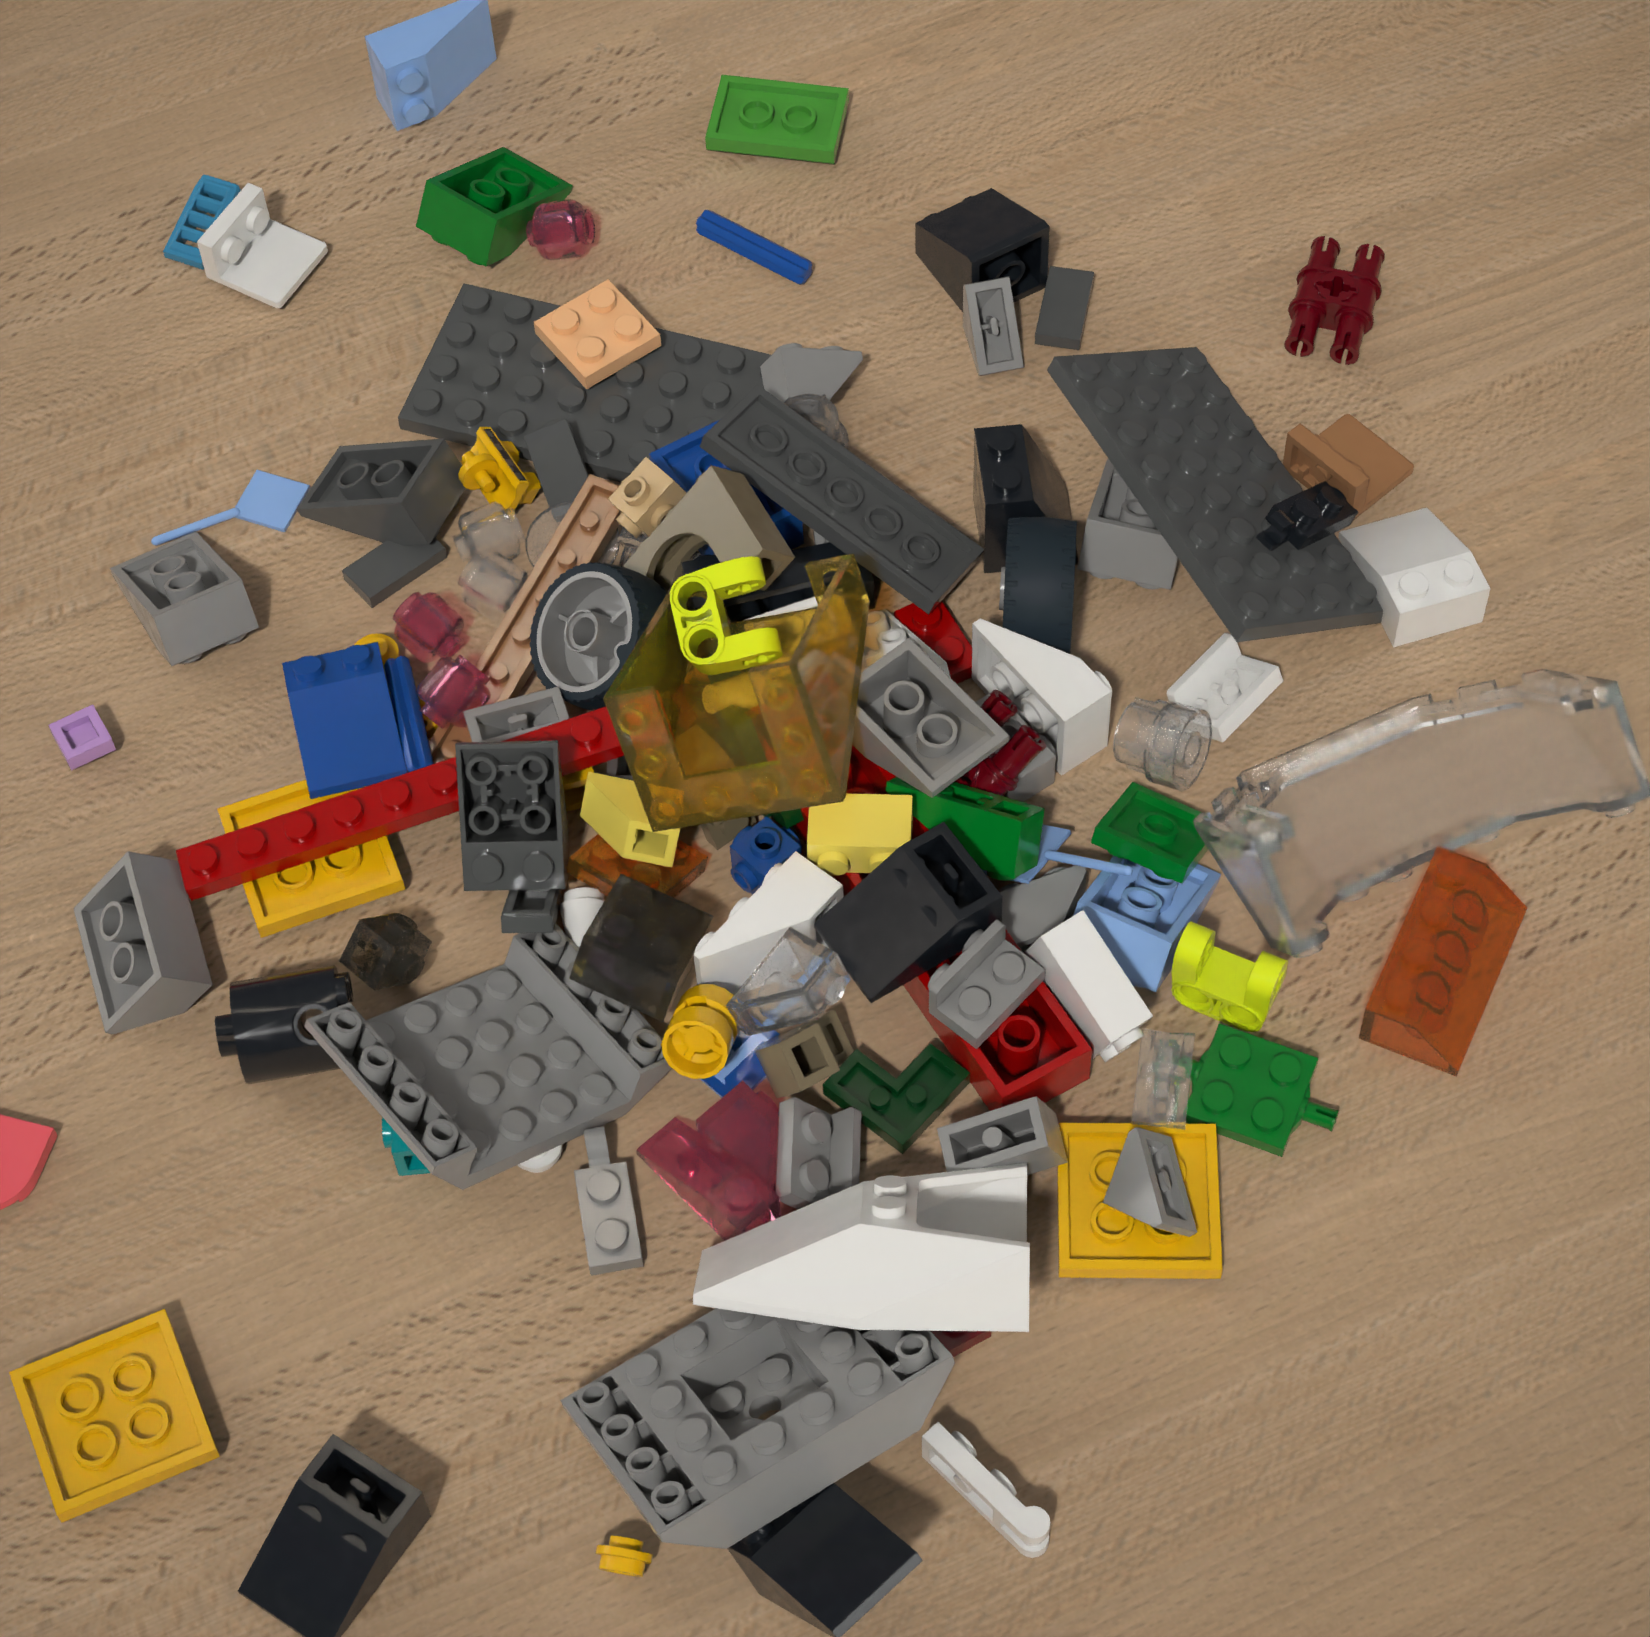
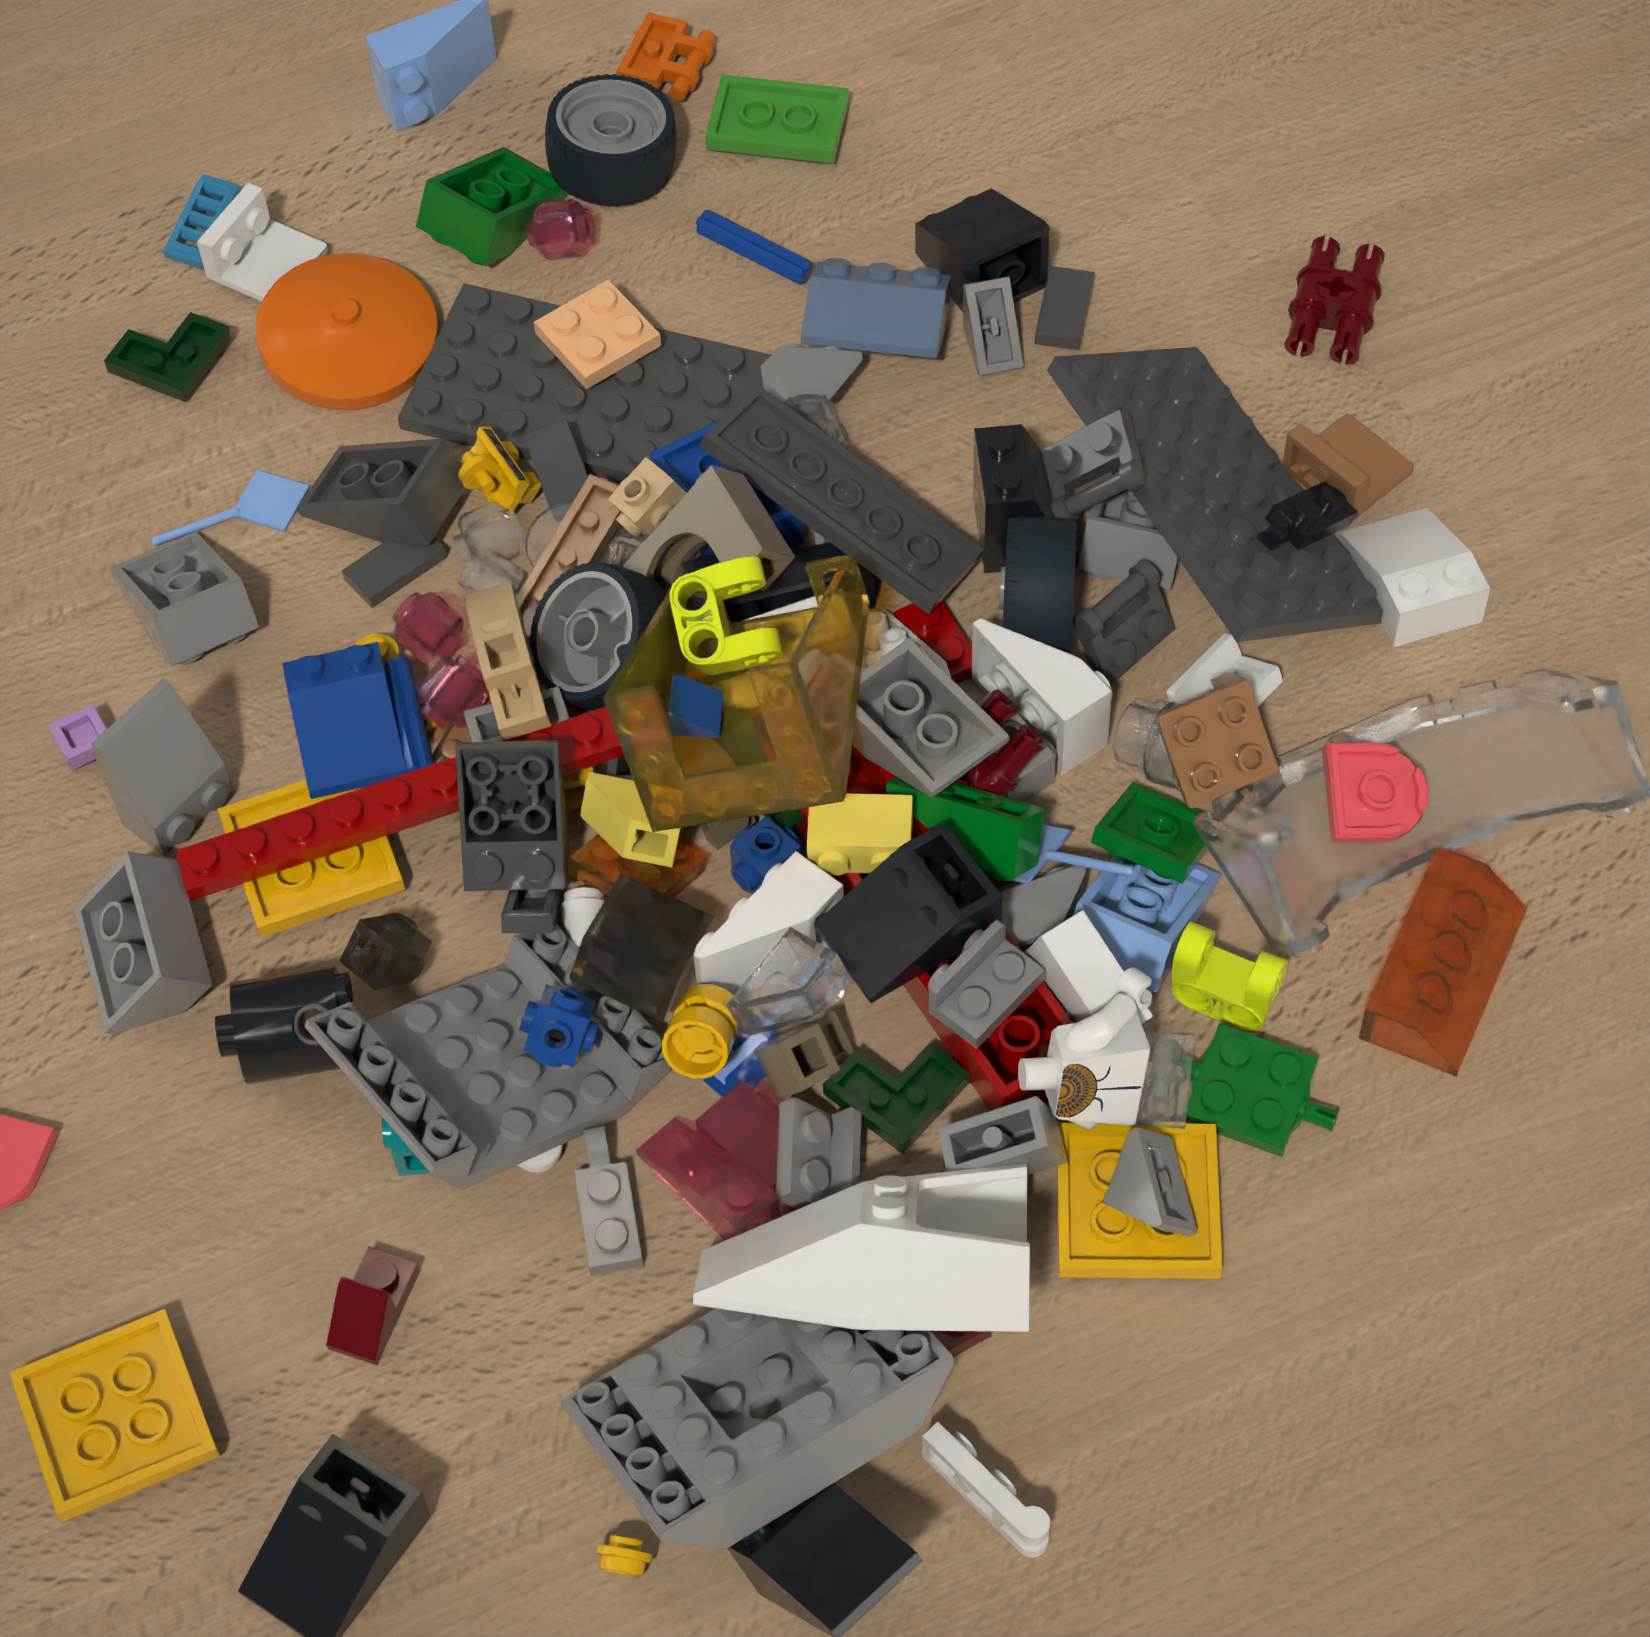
none -> light grey slope [91,678,233,856]
none -> dark green plate [104,312,232,402]
none -> orange dish [256,253,438,410]
none -> dark red slope [326,1246,420,1365]
none -> tan slope [465,581,551,741]
none -> blue brick [519,984,599,1067]
none -> wheel [545,74,677,206]
none -> orange plate [616,12,716,101]
none -> blue slope [668,675,724,738]
none -> sand blue slope [800,258,952,359]
none -> white torso [1018,967,1152,1129]
none -> dark grey plate [1041,409,1147,521]
none -> dark grey plate [1072,559,1175,686]
none -> medium nougat bracket [1155,673,1280,808]
none -> coral tile [1322,743,1428,843]

